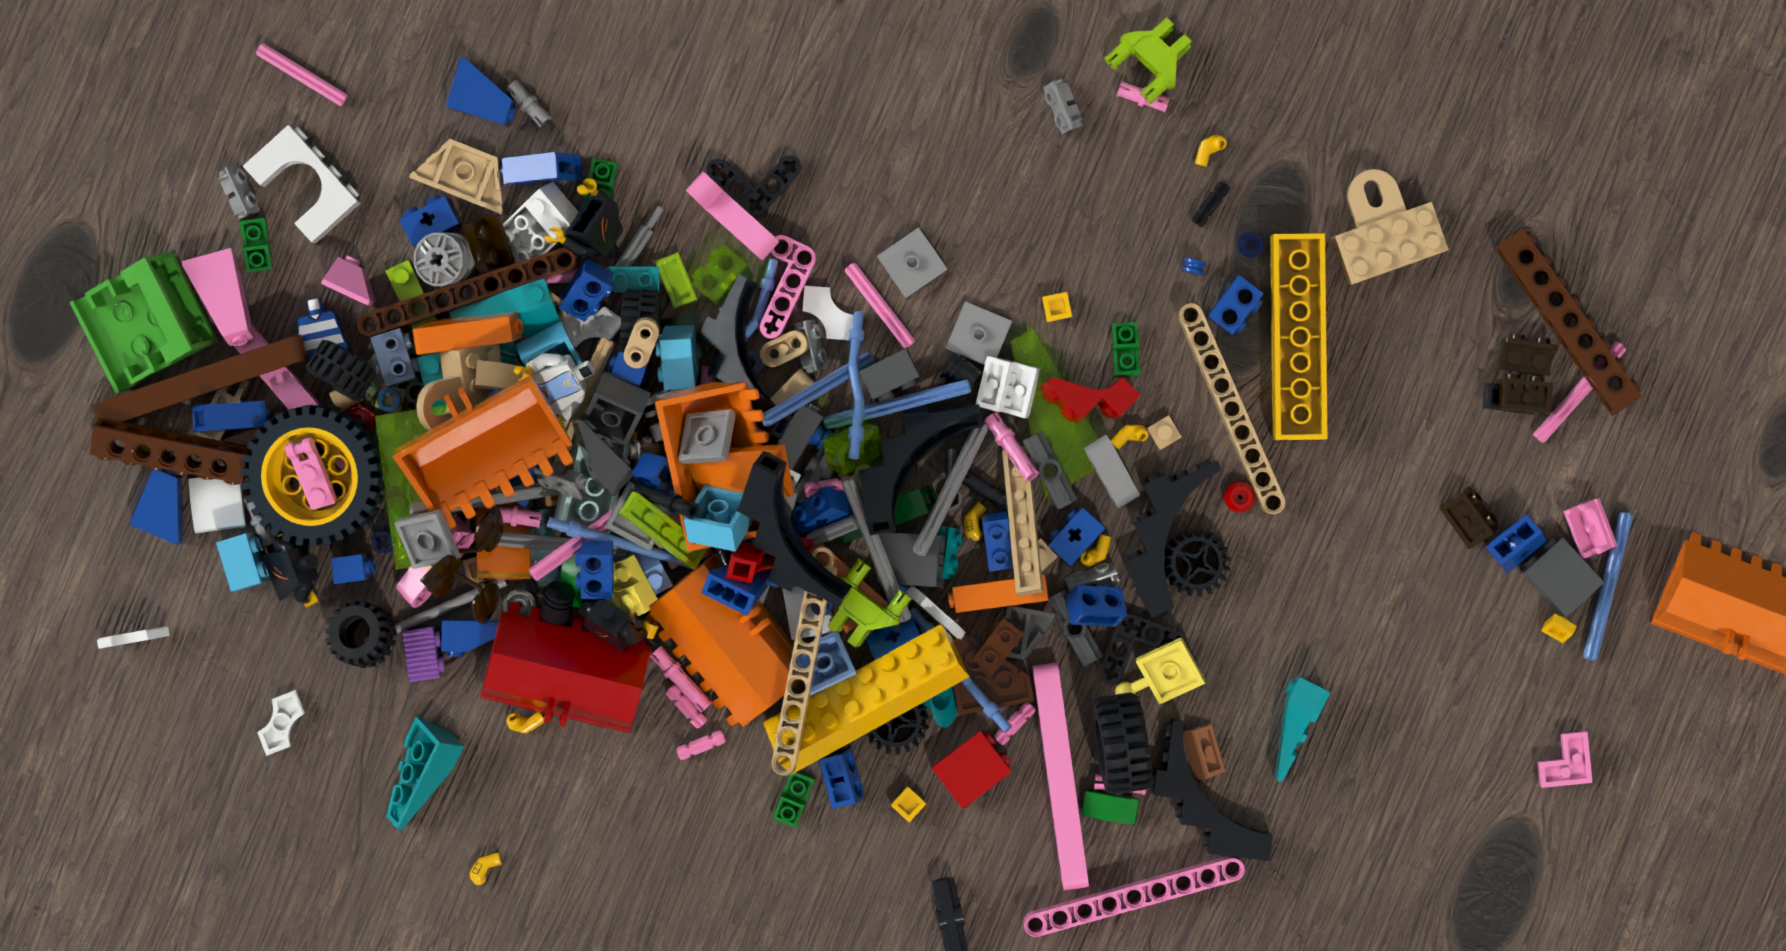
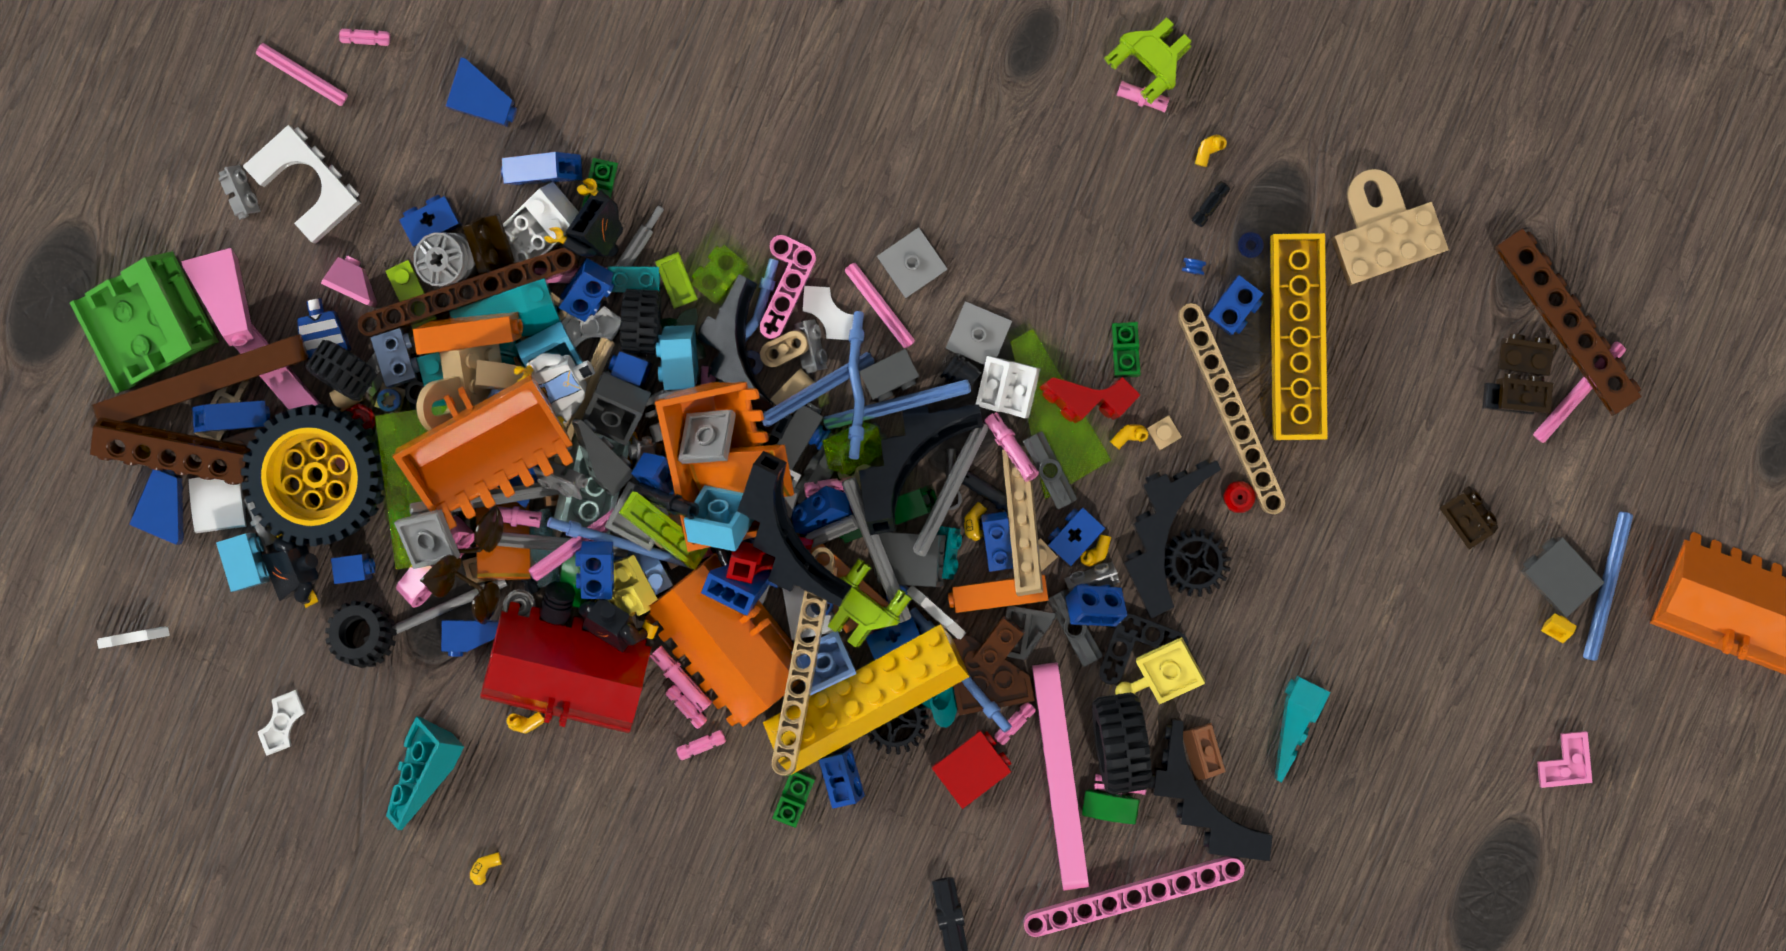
green slope [239,216,273,273] -> none
bright pink plate [285,437,337,510] -> none
clear blue bush [371,530,397,553] -> none
medium lavender brick [402,626,446,682] -> none
tan wing [409,139,503,215] -> none
light grey pin [505,80,552,128] -> none
tan plate [624,317,660,368] -> none
bright pink beam [686,172,779,261] -> none
black beam [706,155,802,217] -> none
yellow plate [890,786,927,822] -> none
yellow plate [1042,292,1072,322] -> none
light grey hinge [1043,79,1083,134] -> none
light grey beam [1084,435,1140,509] -> none
blue brick [1486,514,1547,574] -> none
bright pink hinge [1563,498,1618,559] -> none
none -> bright pink axle [339,28,390,46]

